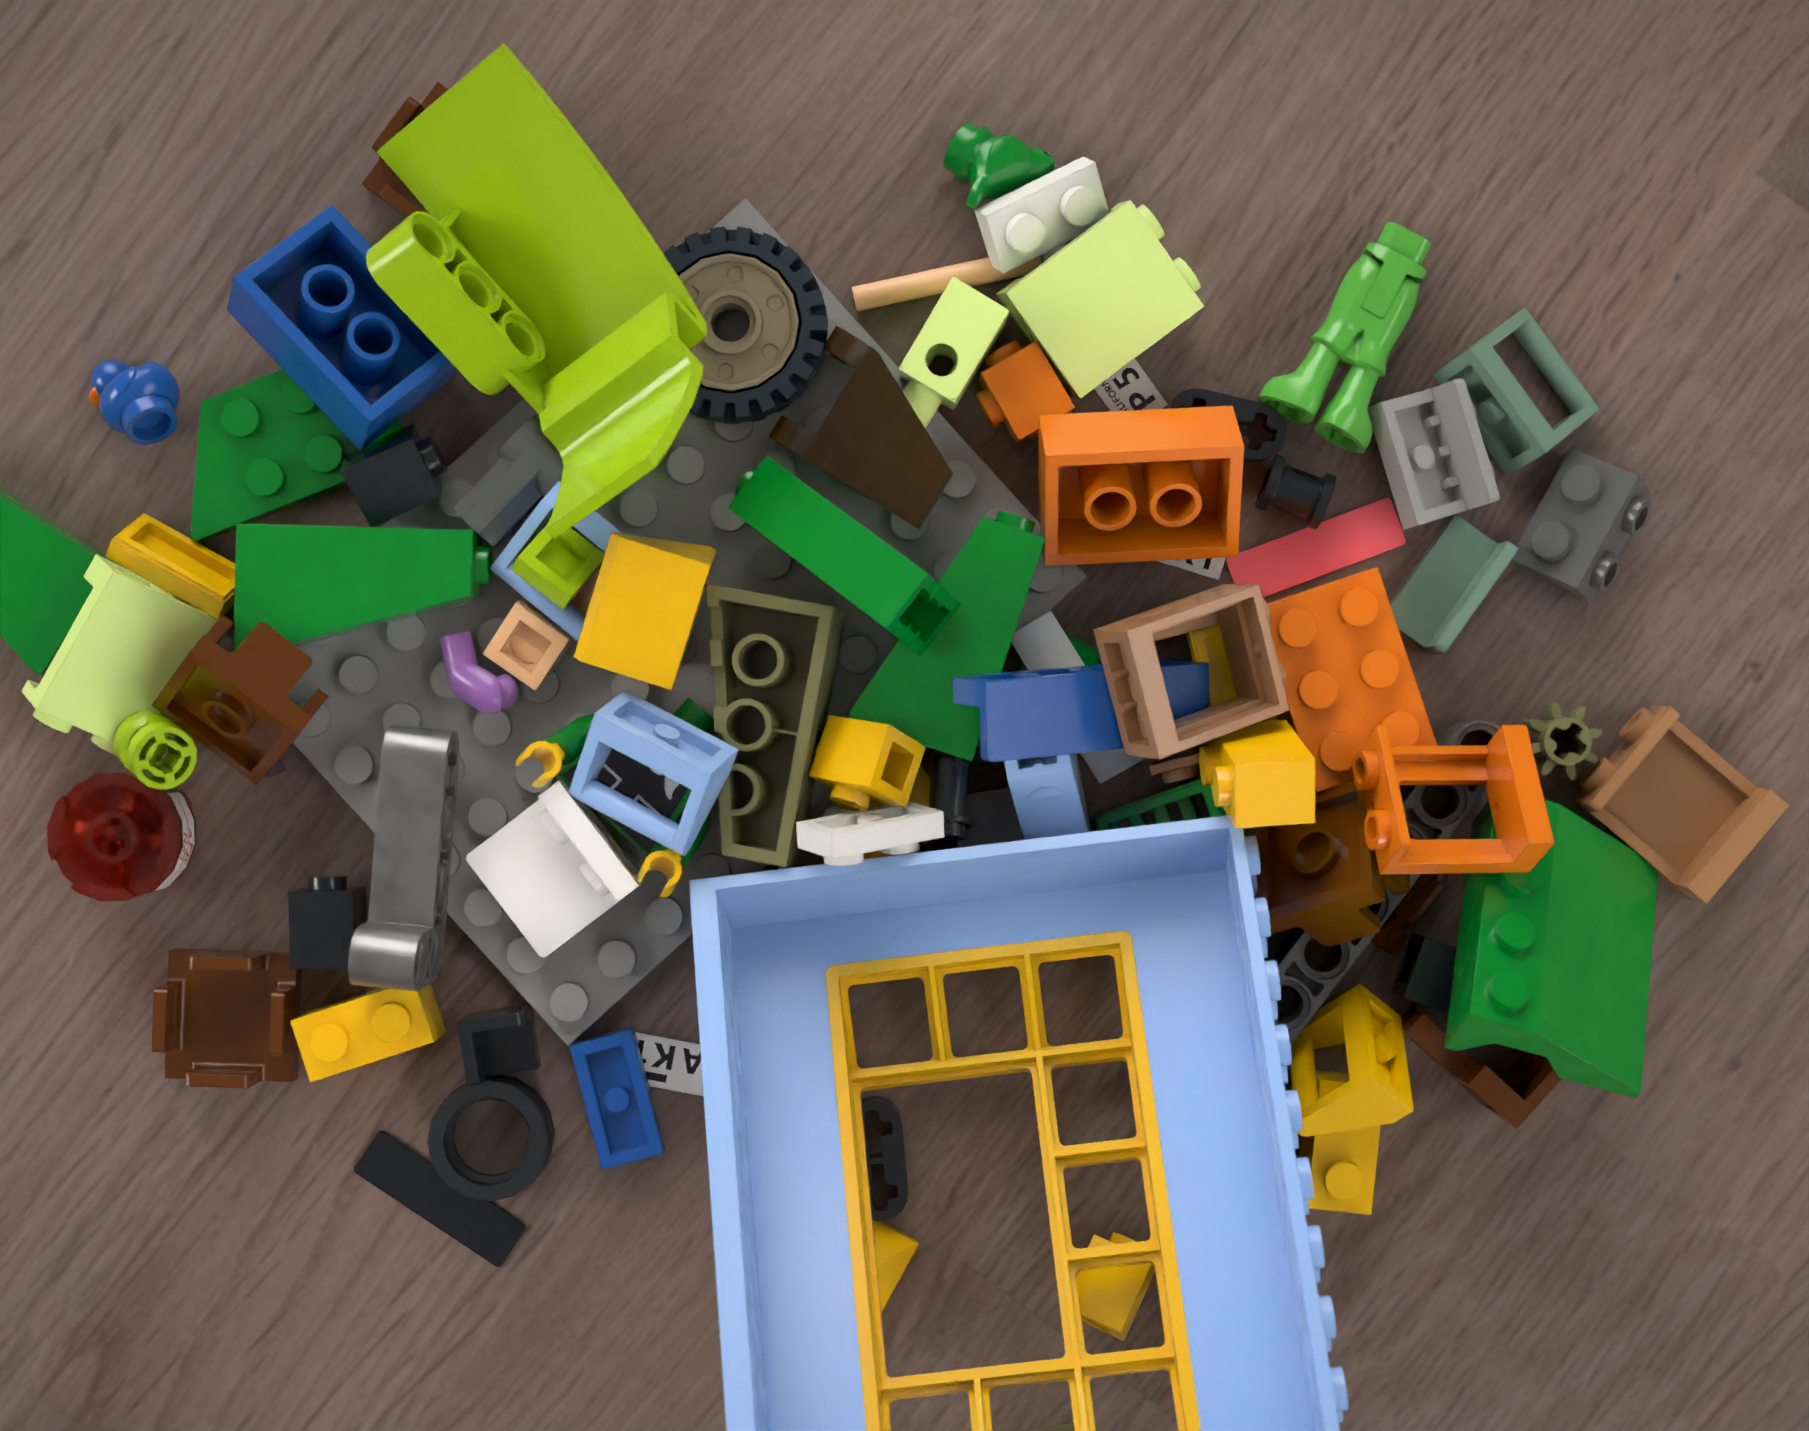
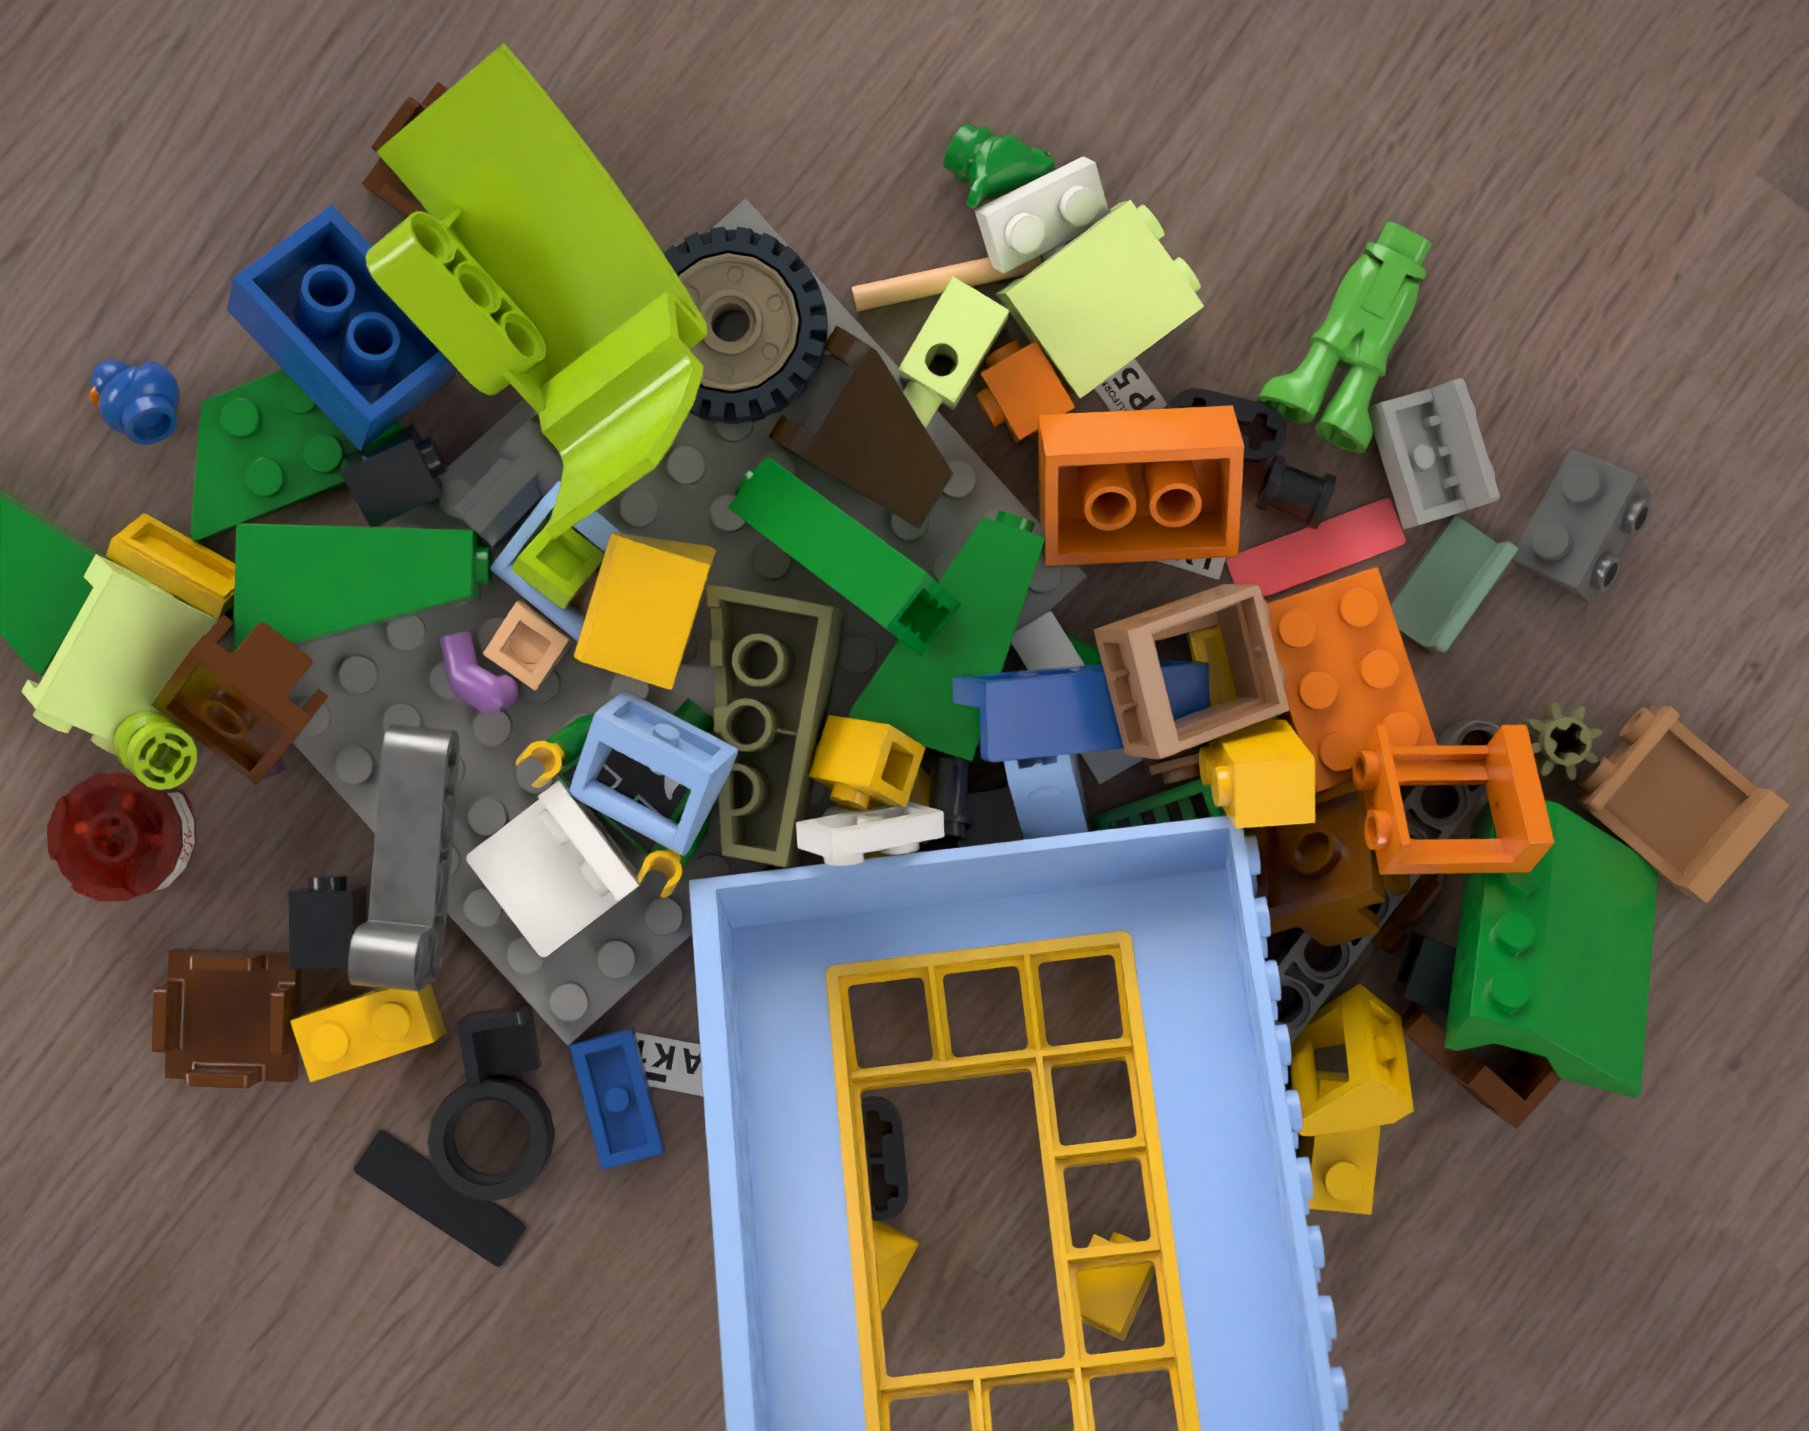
sand green tile [1433,307,1600,477] -> none

